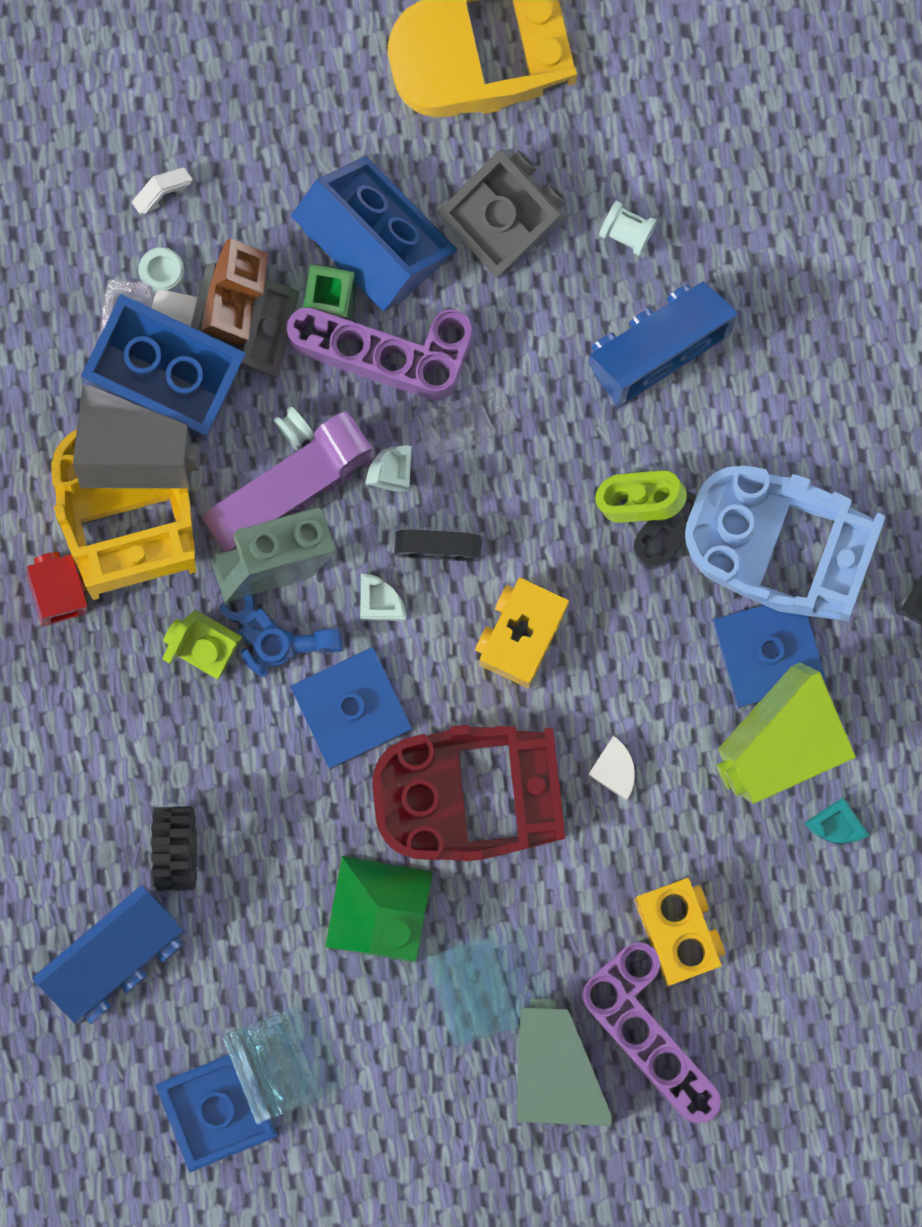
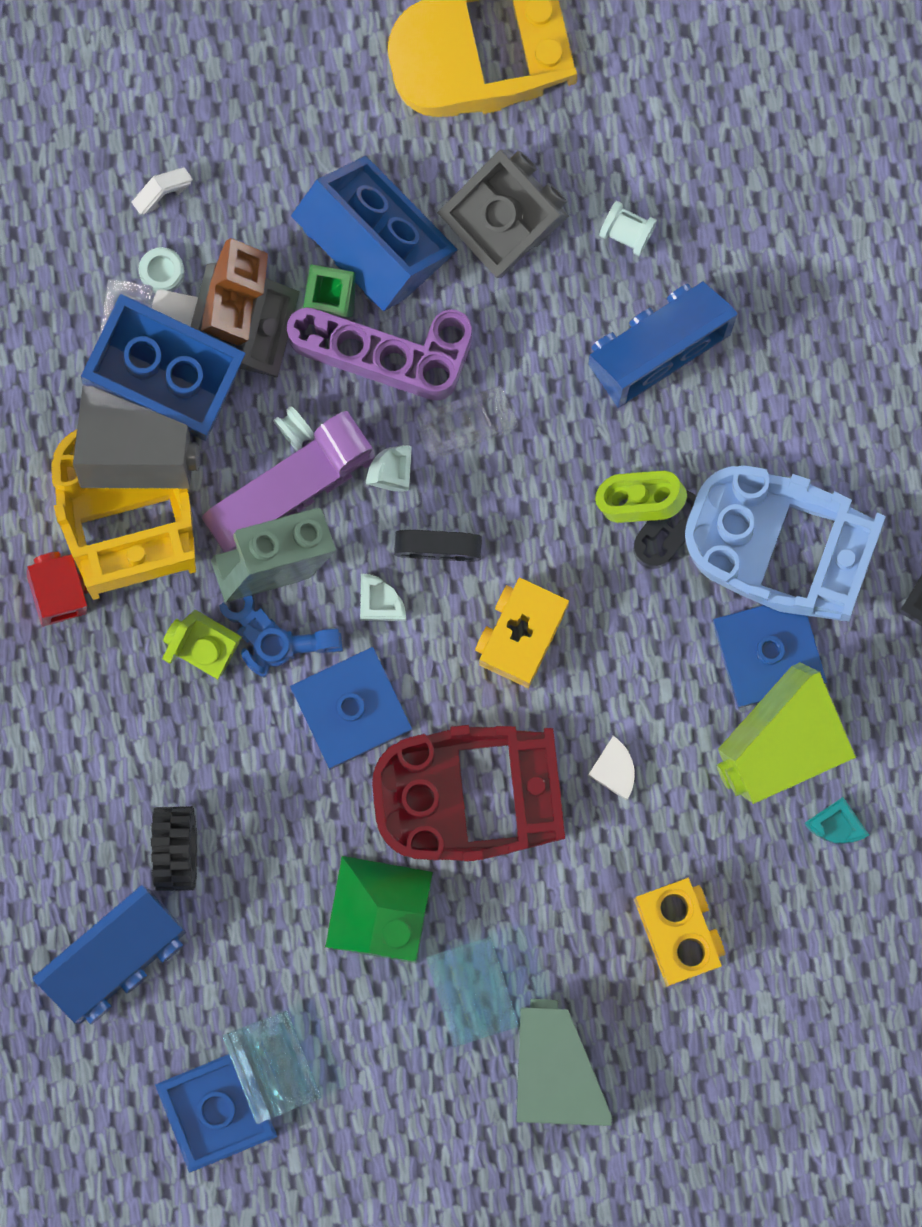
medium lavender beam [582,942,721,1123] -> none

